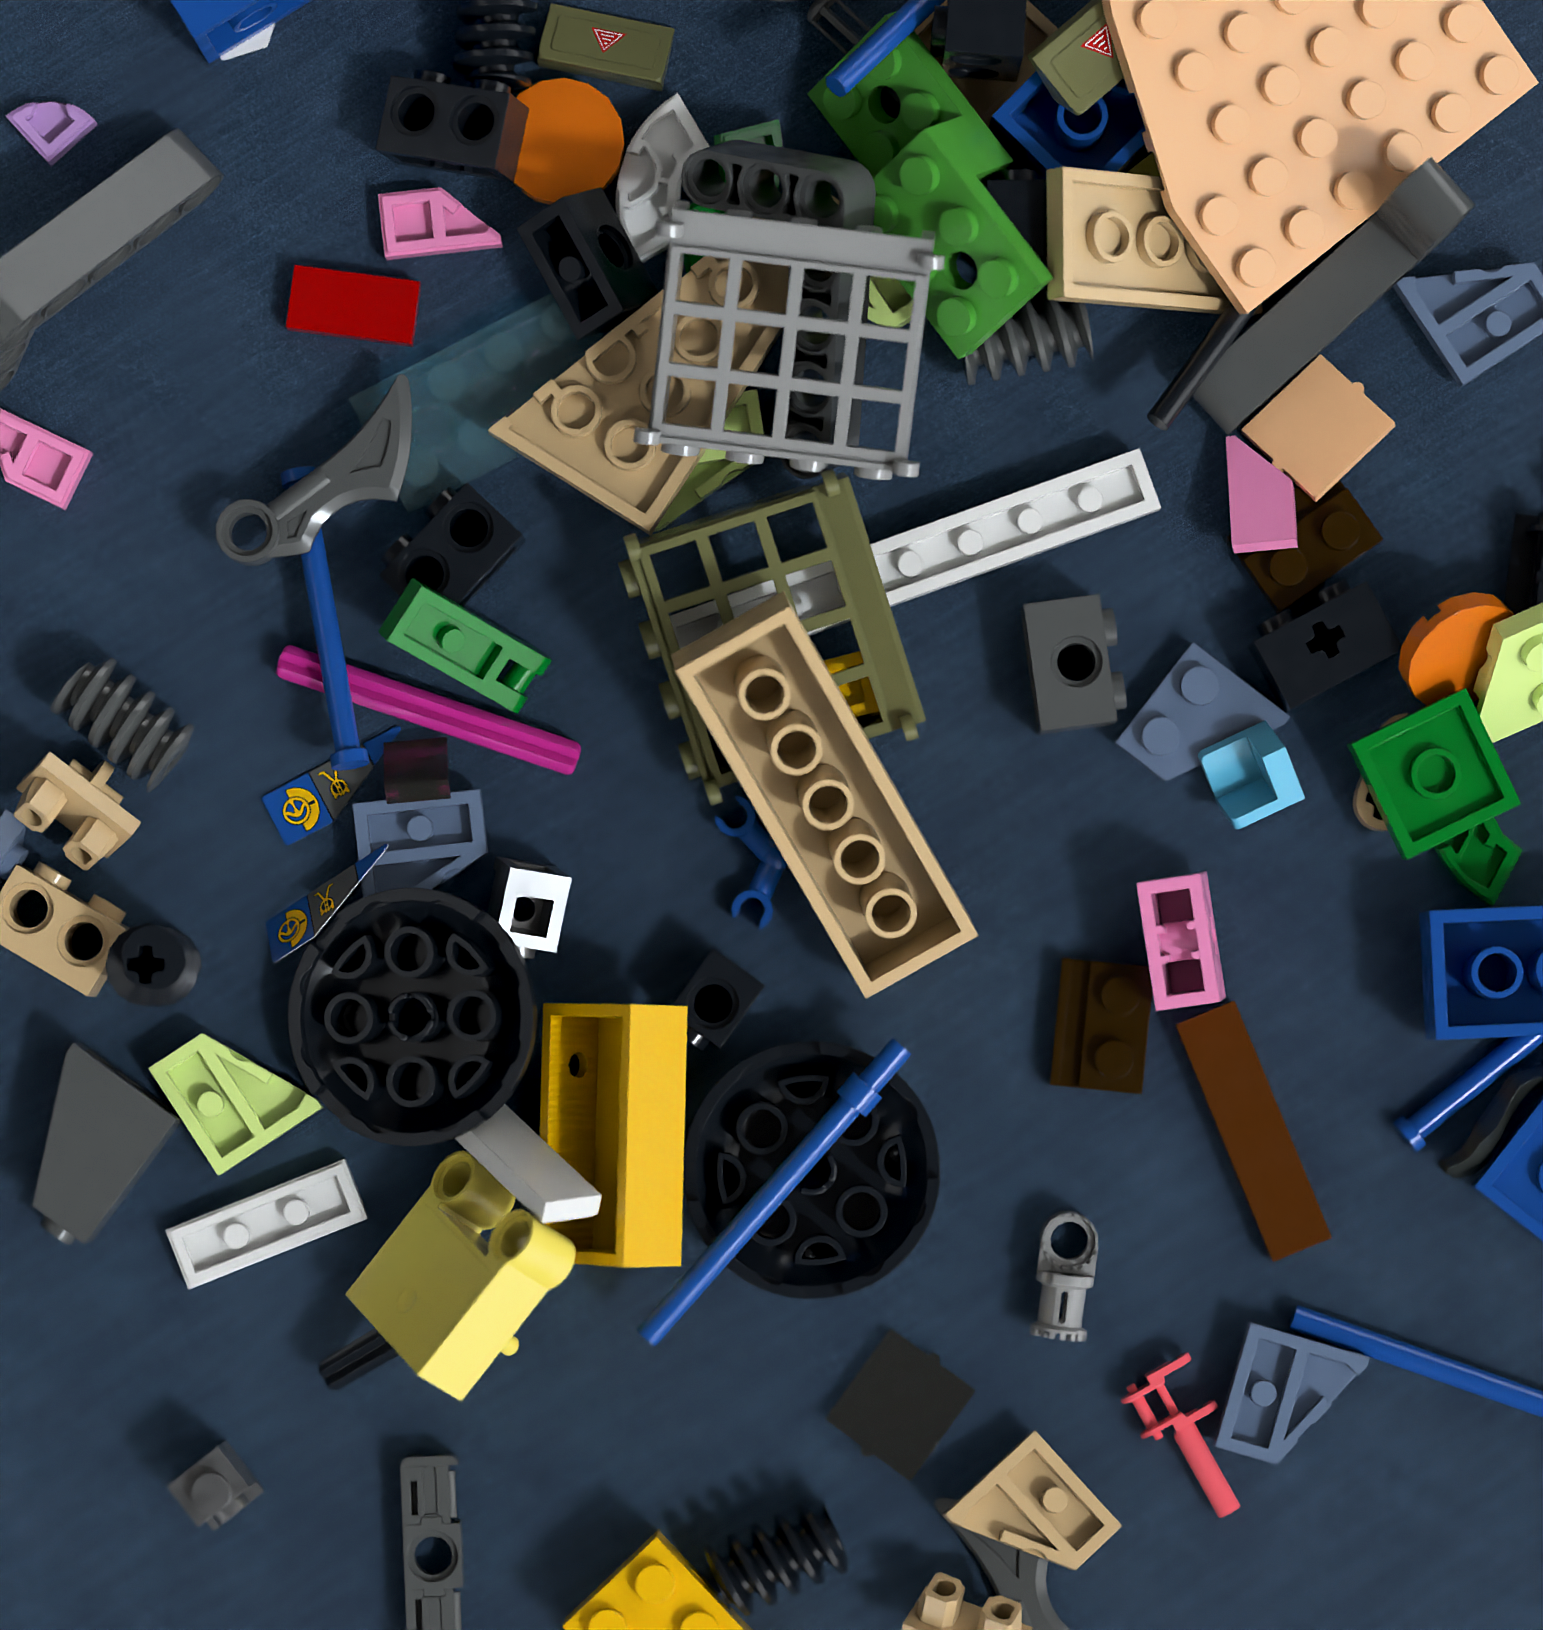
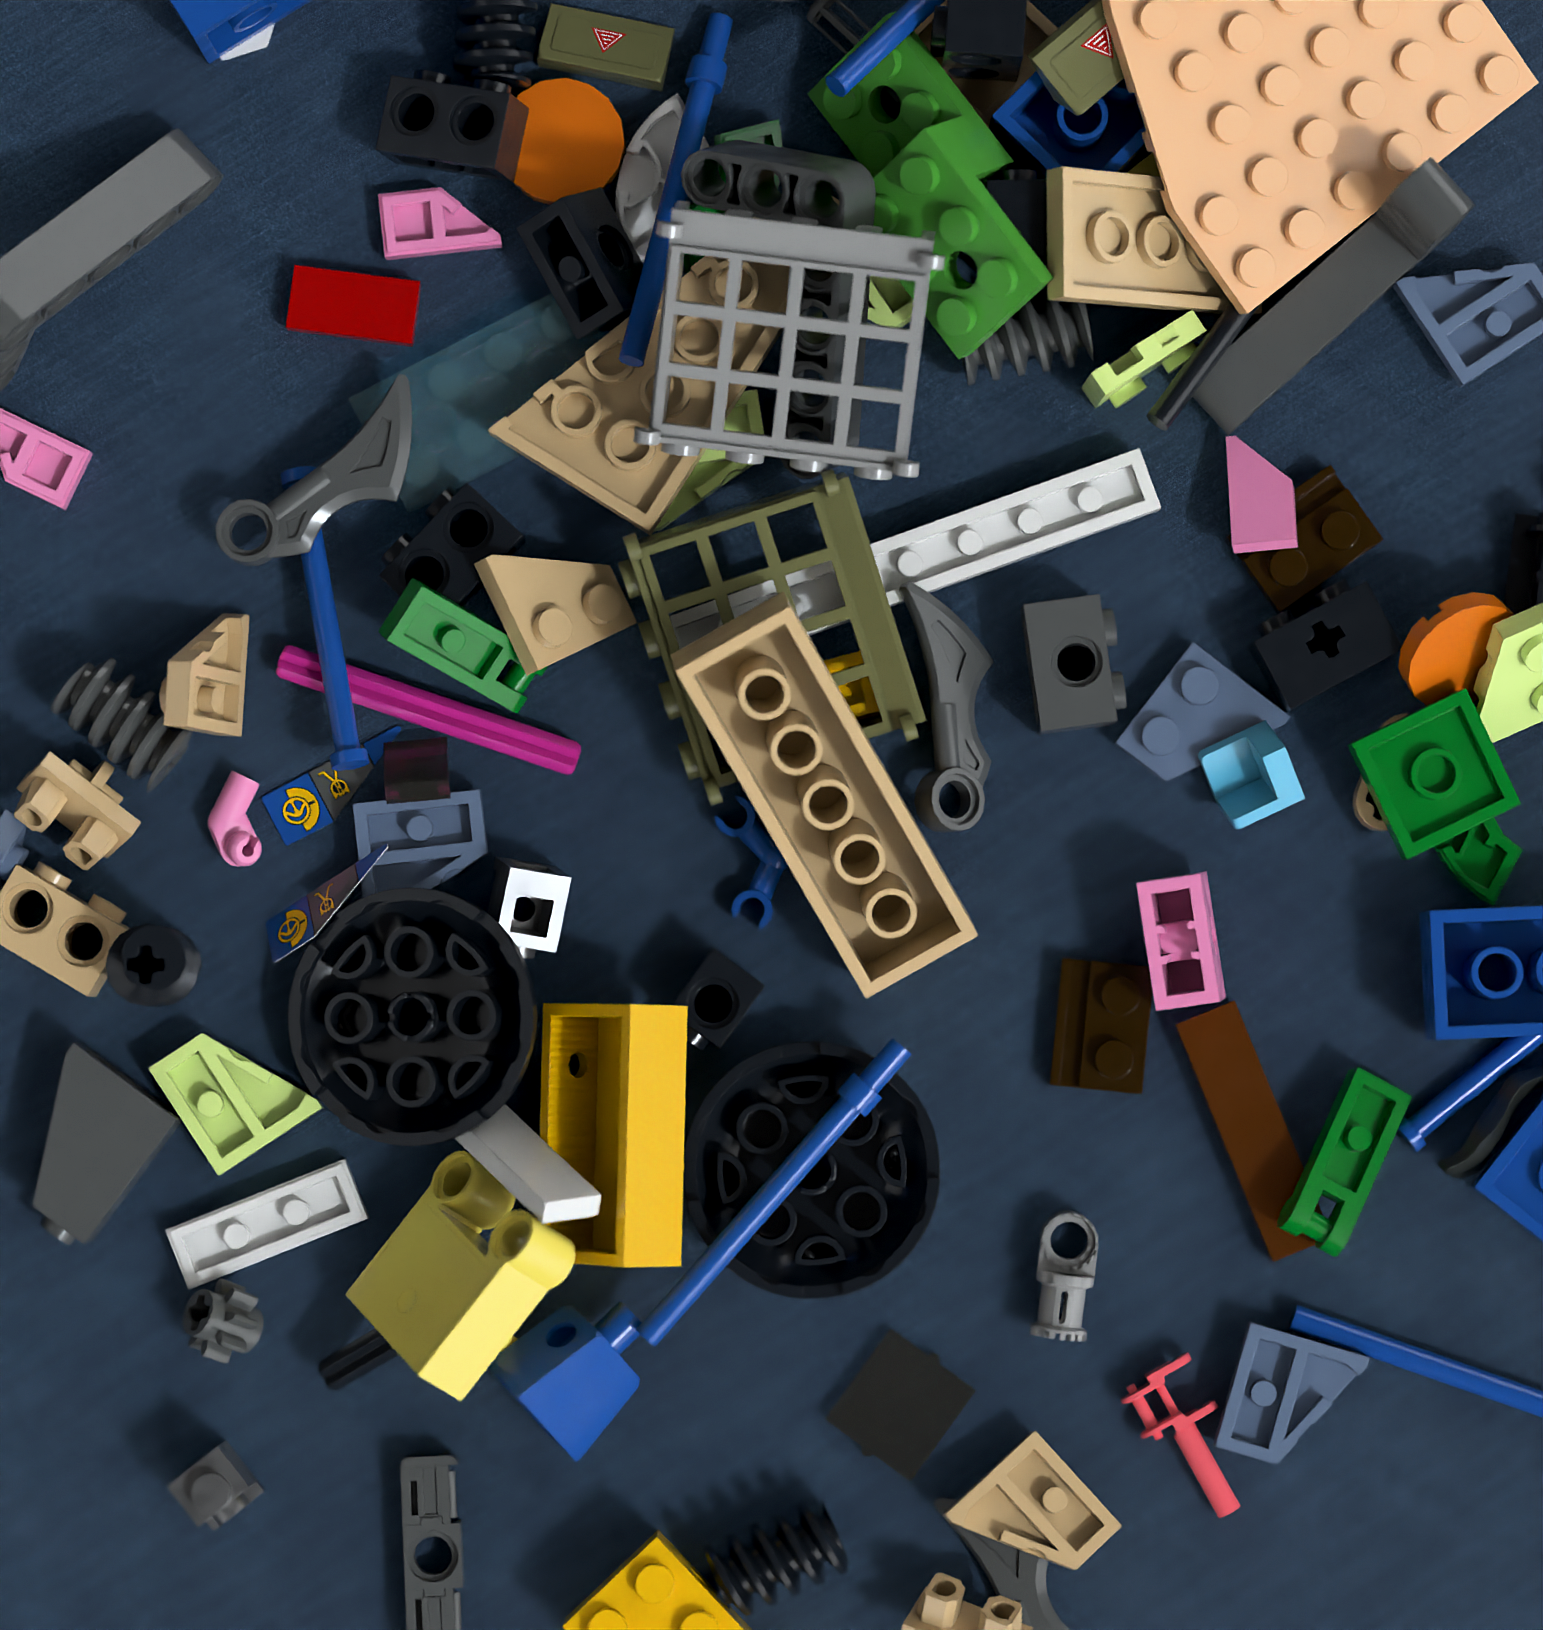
lavender tile [6,102,98,166] -> none
light nougat piece [1241,354,1395,502] -> none
none -> tan wing [159,613,250,737]
none -> dark grey gear [183,1278,264,1364]
none -> bright pink arm [207,770,262,867]
none -> tan wing [474,554,637,675]
none -> blue torso [488,1301,642,1462]
none -> blue bar [618,13,733,367]
none -> dark grey piece [899,582,994,833]
none -> yellowish green wing [1081,309,1207,409]
none -> green plate [1277,1067,1412,1257]

